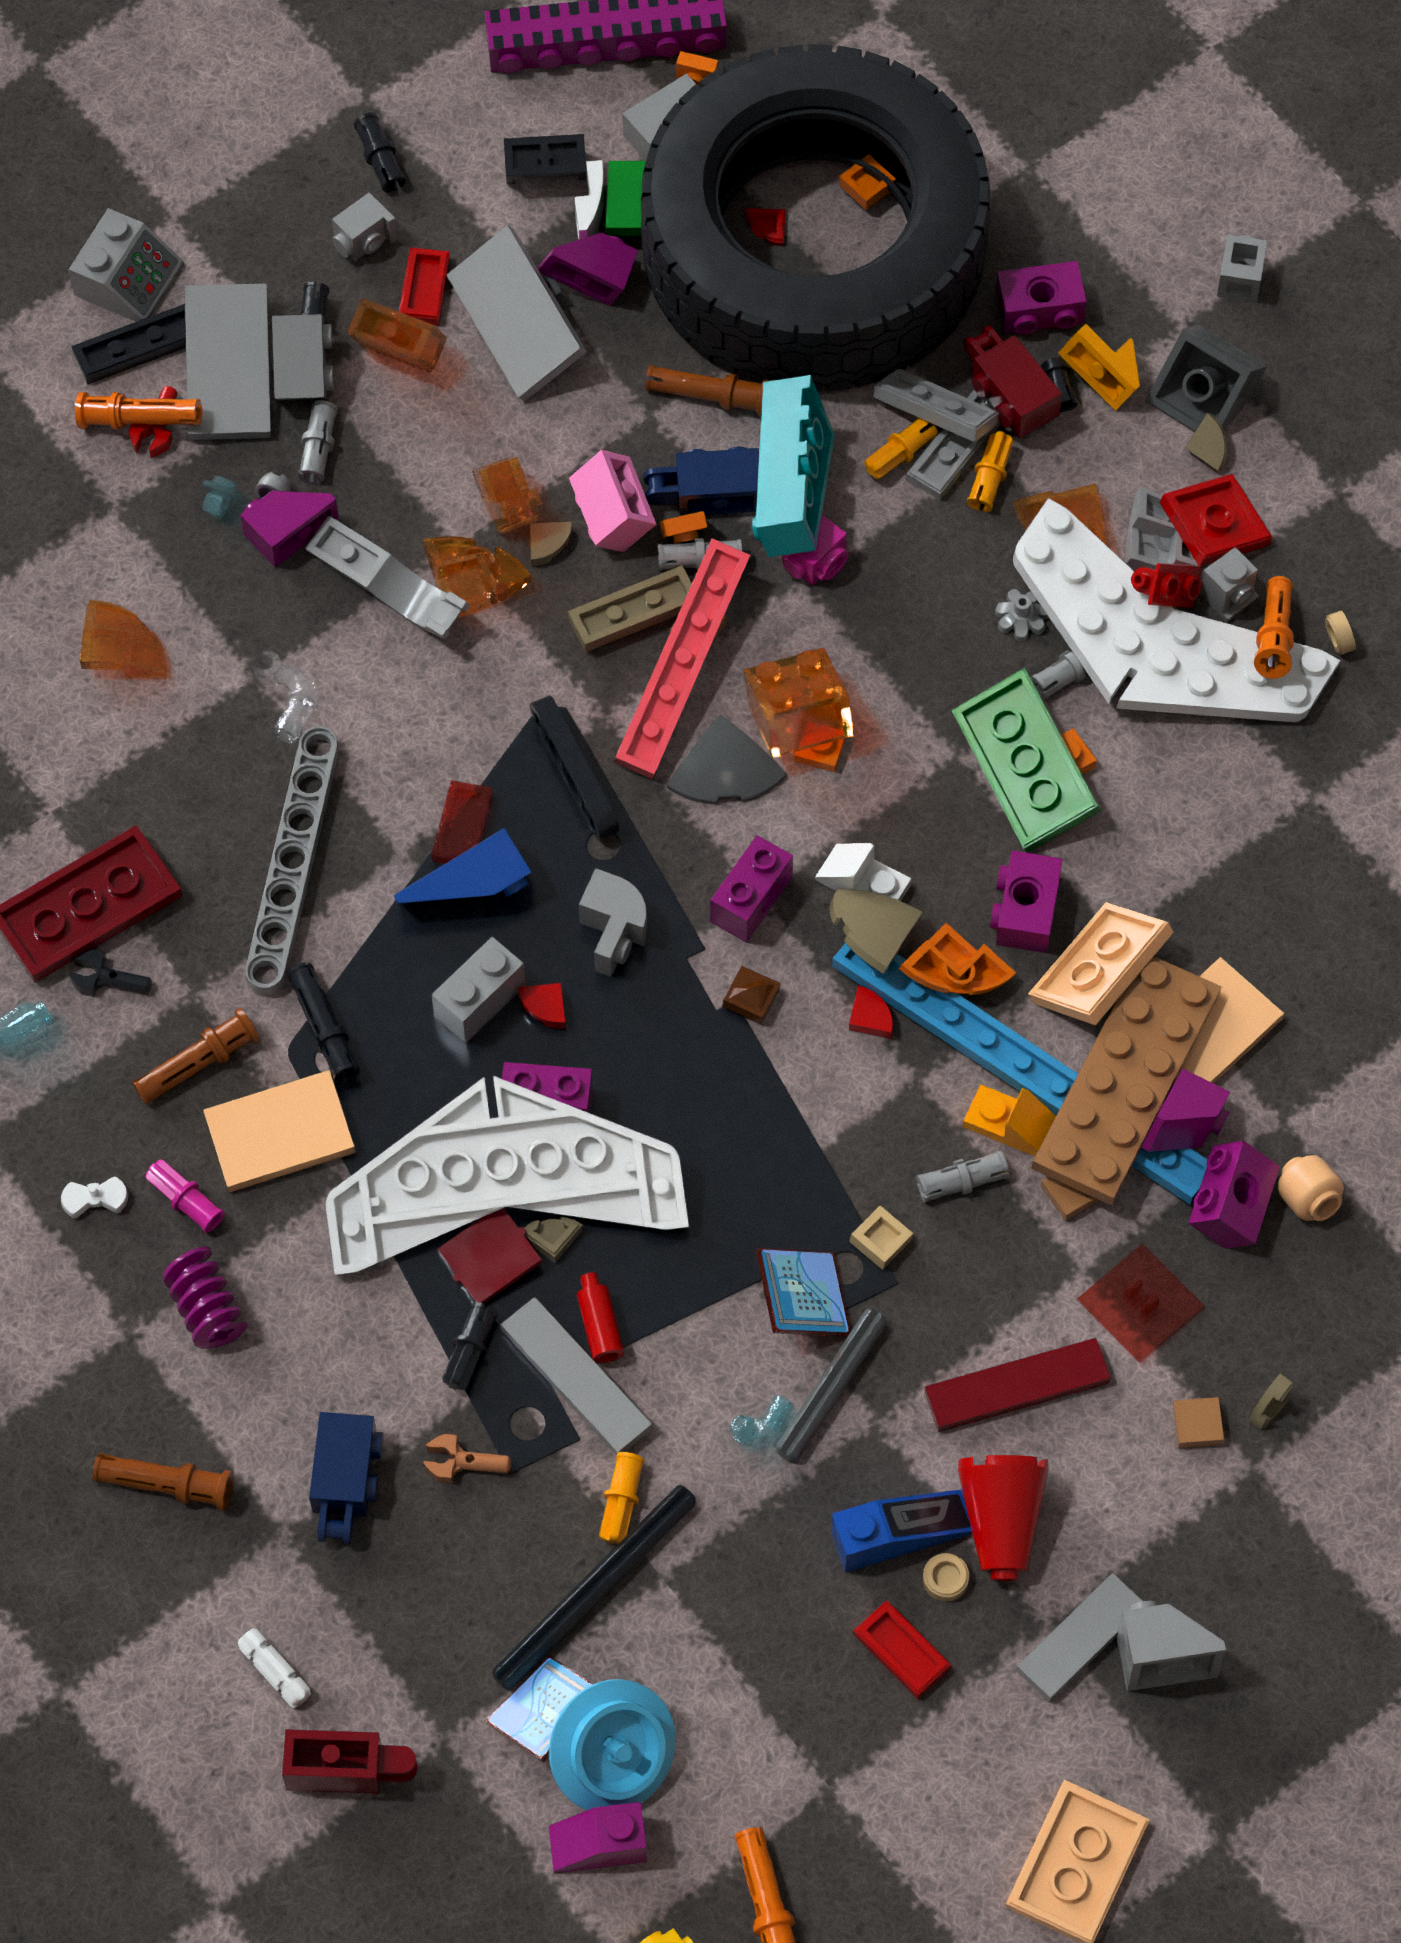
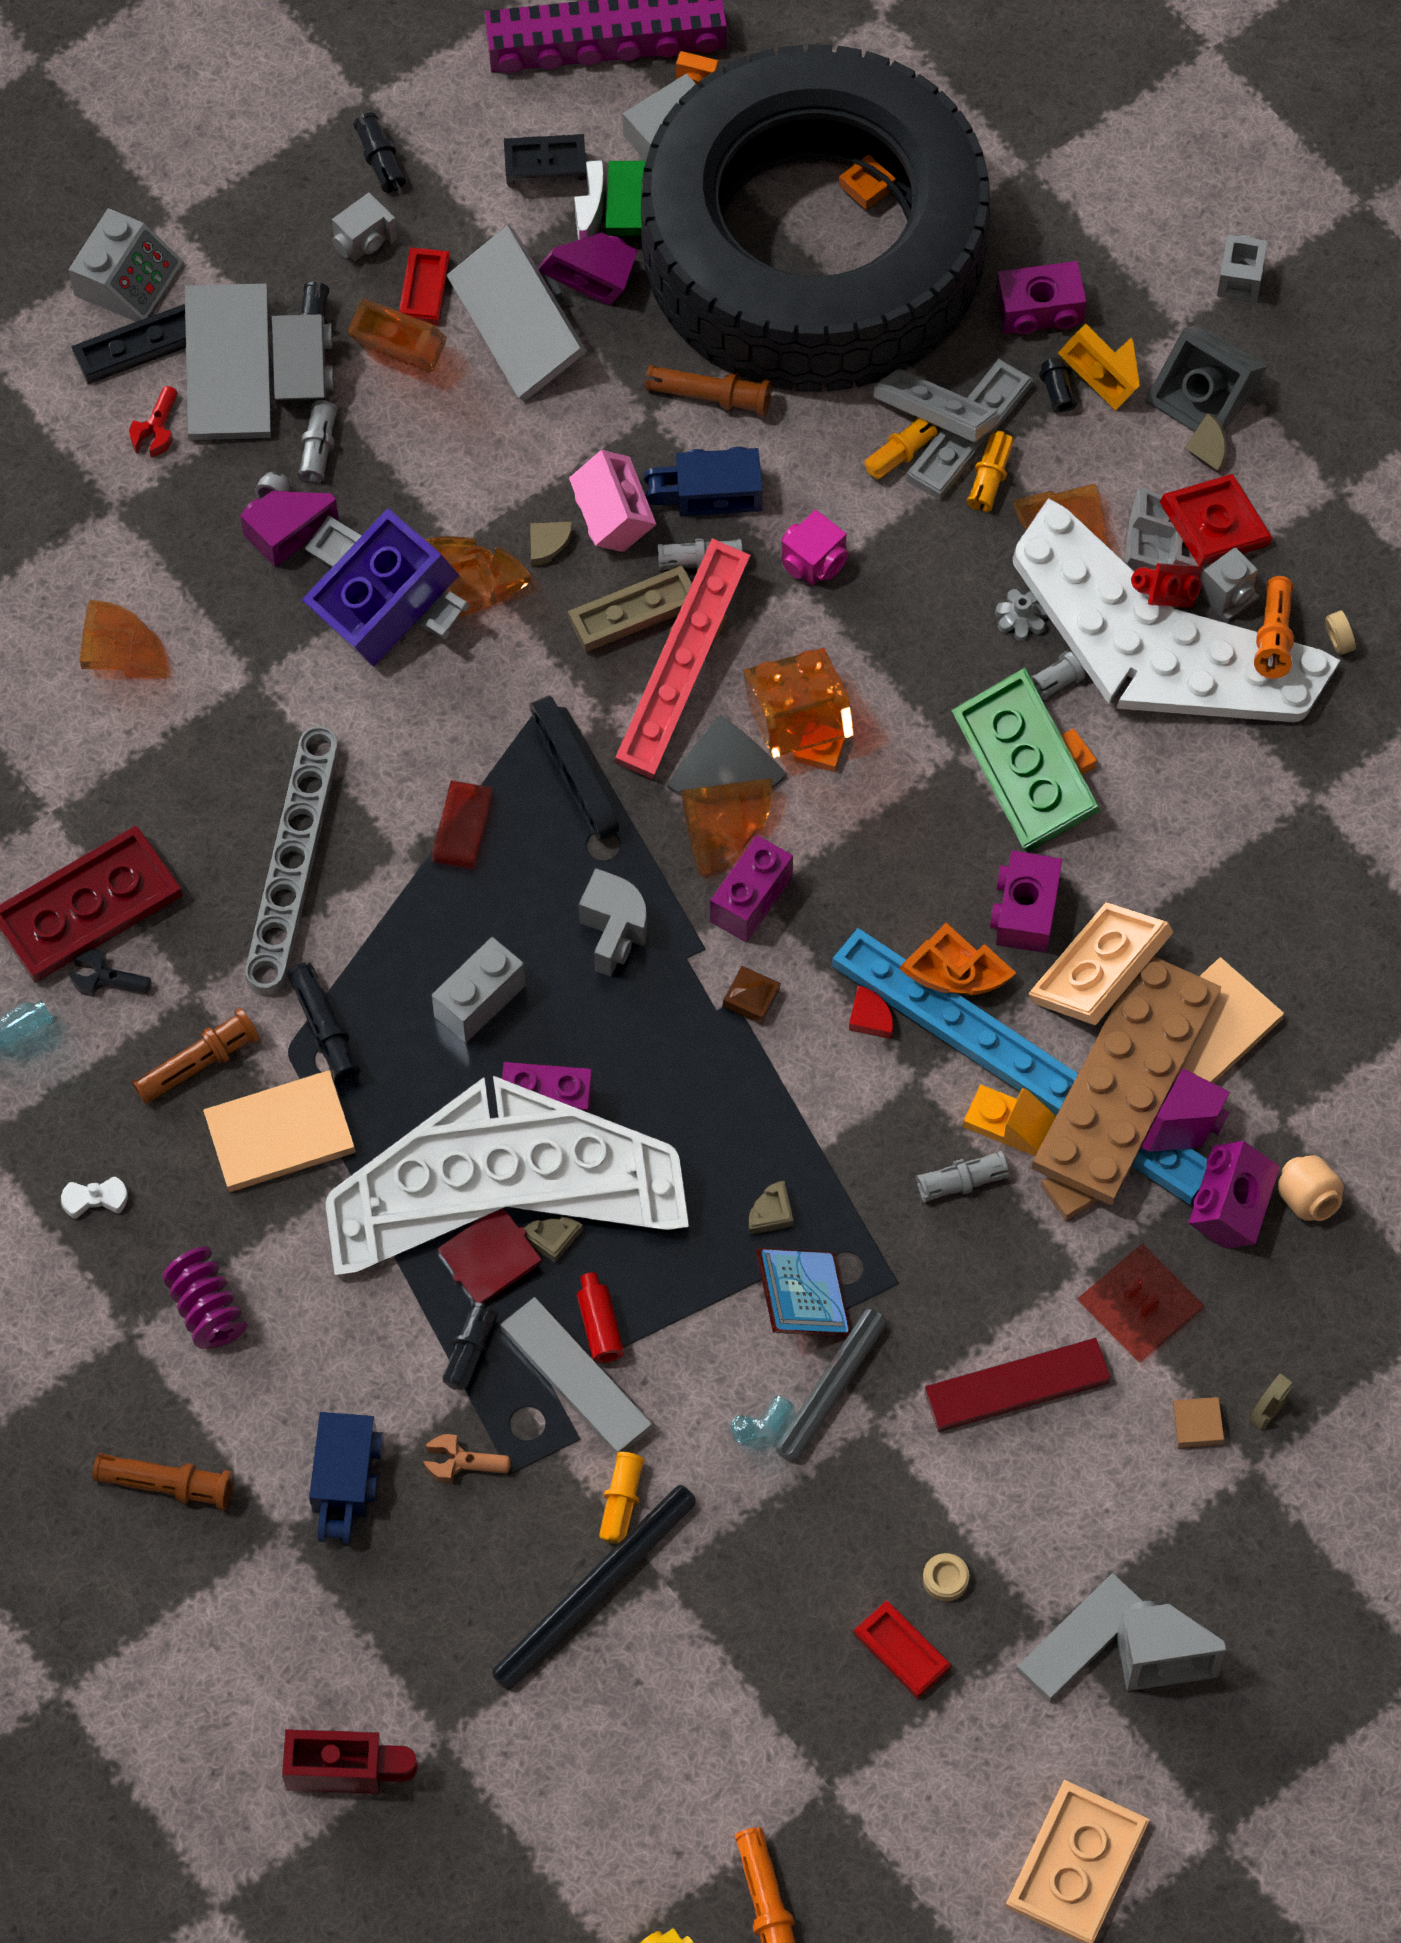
orange pin [74,392,203,430] -> none
dark pink axle [145,1159,225,1233] -> none
clear light blue plate [202,475,242,520] -> none
white axle [238,1628,311,1708] -> none
clear piece [253,651,318,743] -> none
blue slope [393,828,531,903] -> none
clear orange brick [472,457,542,534] -> none
piece [485,1655,593,1763] -> none
red tile [518,983,566,1029] -> none
medium azure piece [549,1679,676,1810] -> none
magenta slope [549,1802,647,1873] -> none
orange plate [659,511,707,544] -> none
red tile [745,208,785,247] -> none
wedge [752,375,835,557] -> none
white slope [815,843,911,901] -> none
dark tan brick [830,889,923,974] -> none
blue slope [831,1489,972,1573] -> none
tan tile [849,1206,914,1270] -> none
red cone [957,1455,1049,1582] -> none
dark red brick [963,326,1062,439] -> none
none -> dark purple slope [302,508,460,667]
none -> clear orange brick [681,778,772,875]
none -> dark tan tile [749,1181,793,1235]

